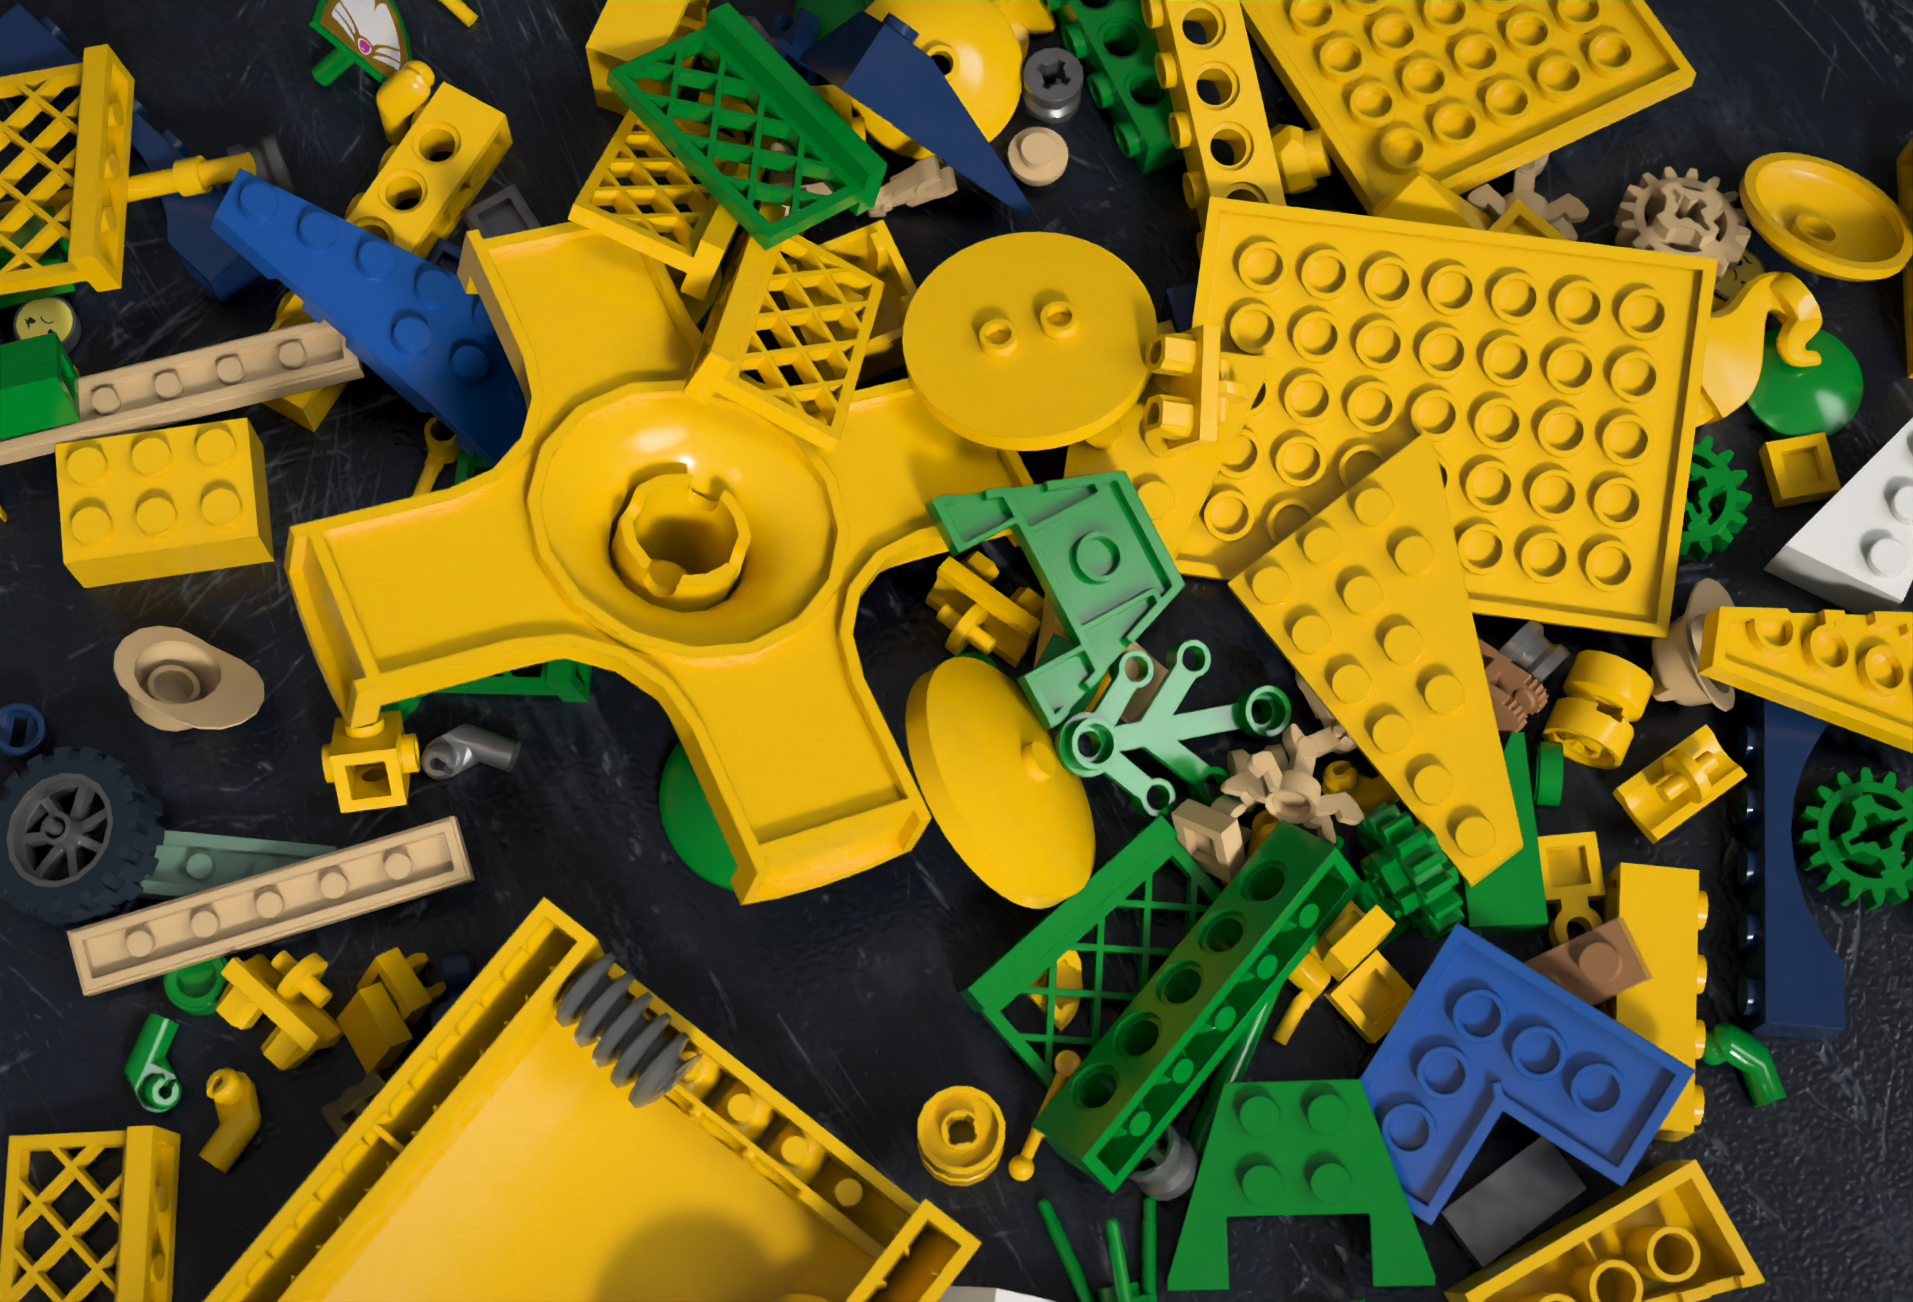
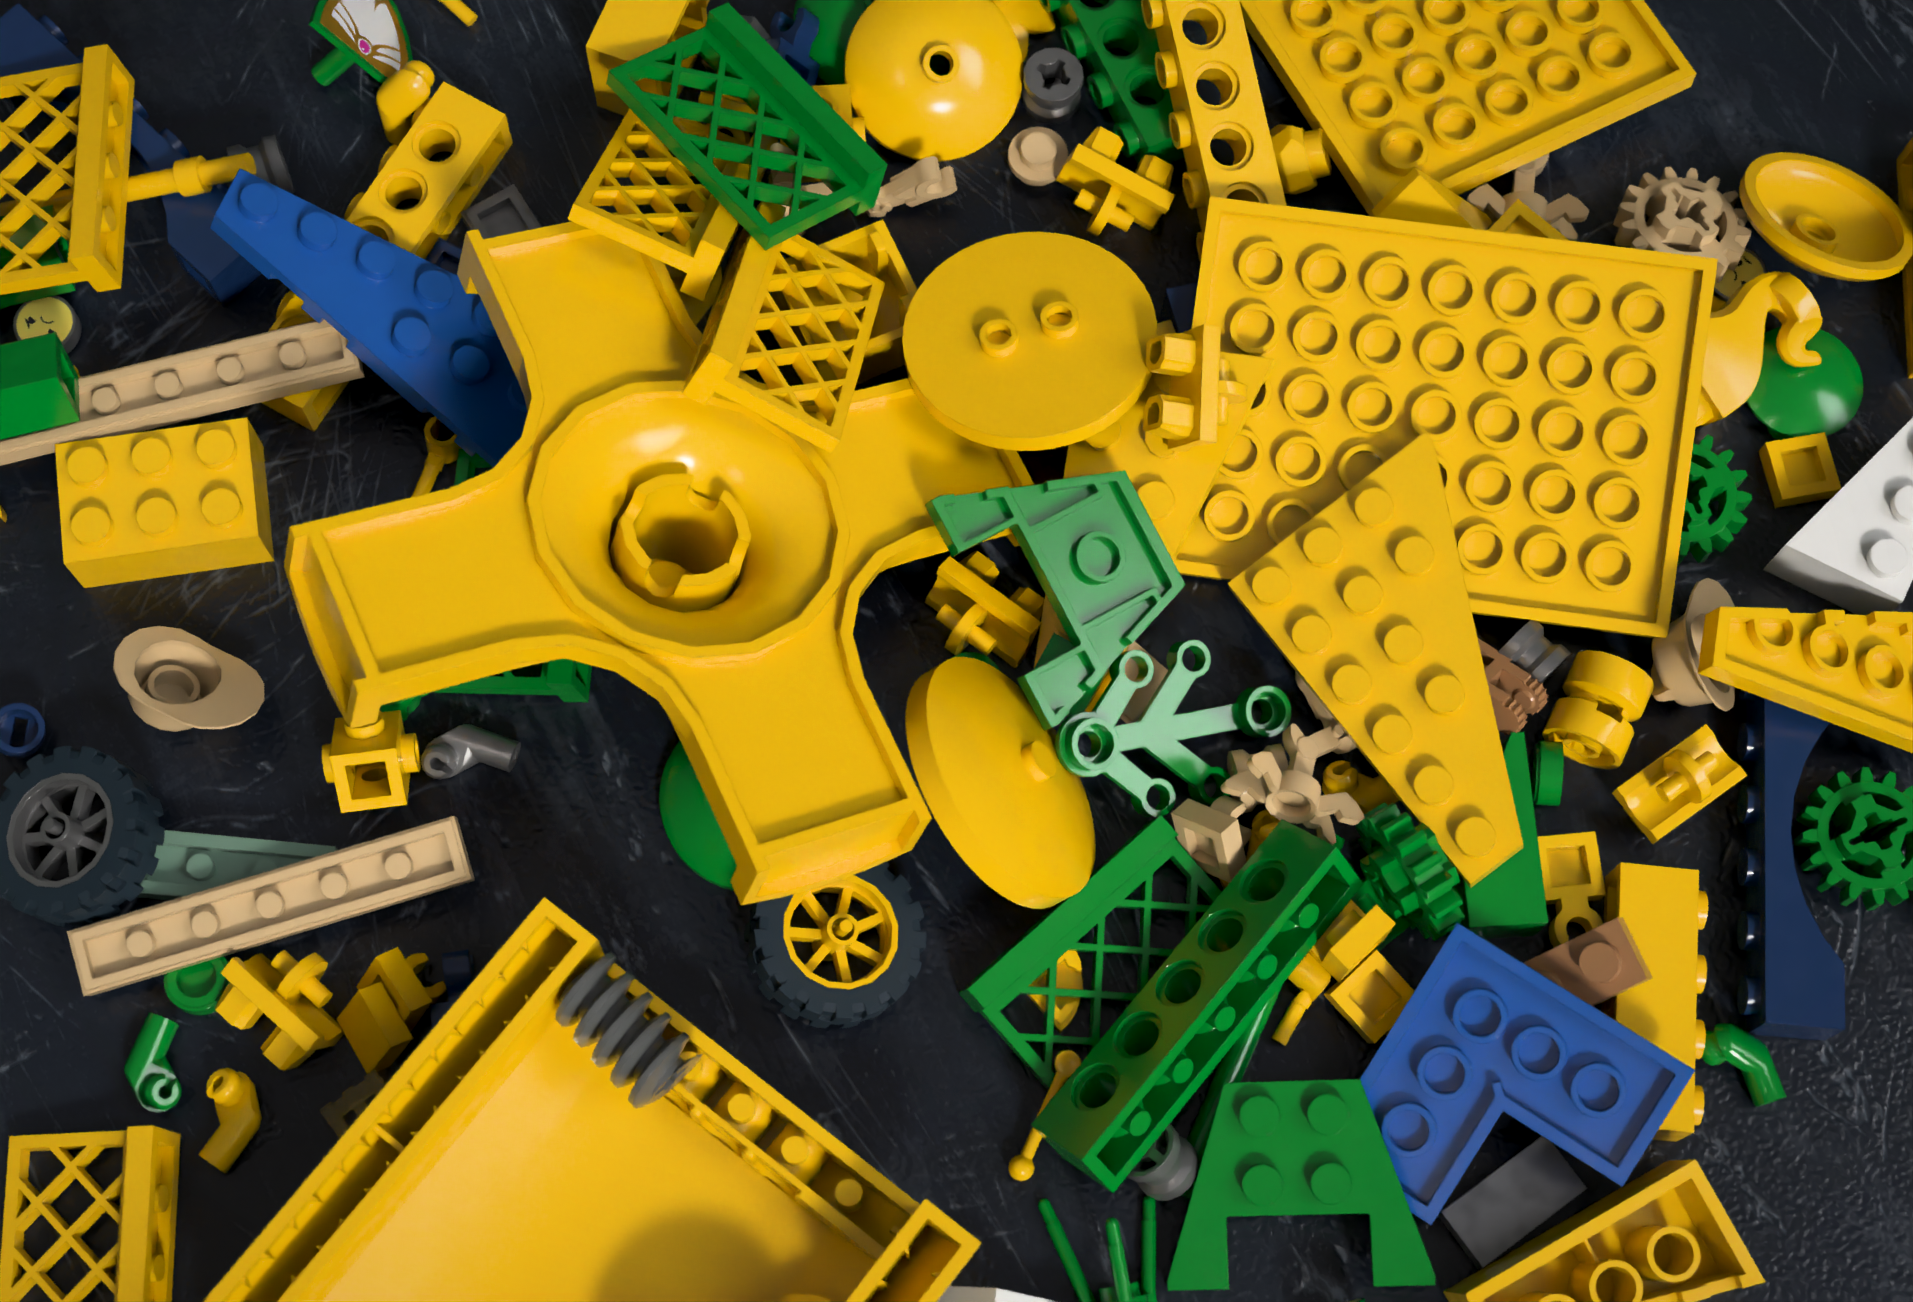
dark blue wedge [799,10,1032,217] -> none
yellow wheel [917,1086,1005,1186] -> none
none -> black wheel [744,862,927,1028]
none -> yellow hips [1055,126,1175,236]

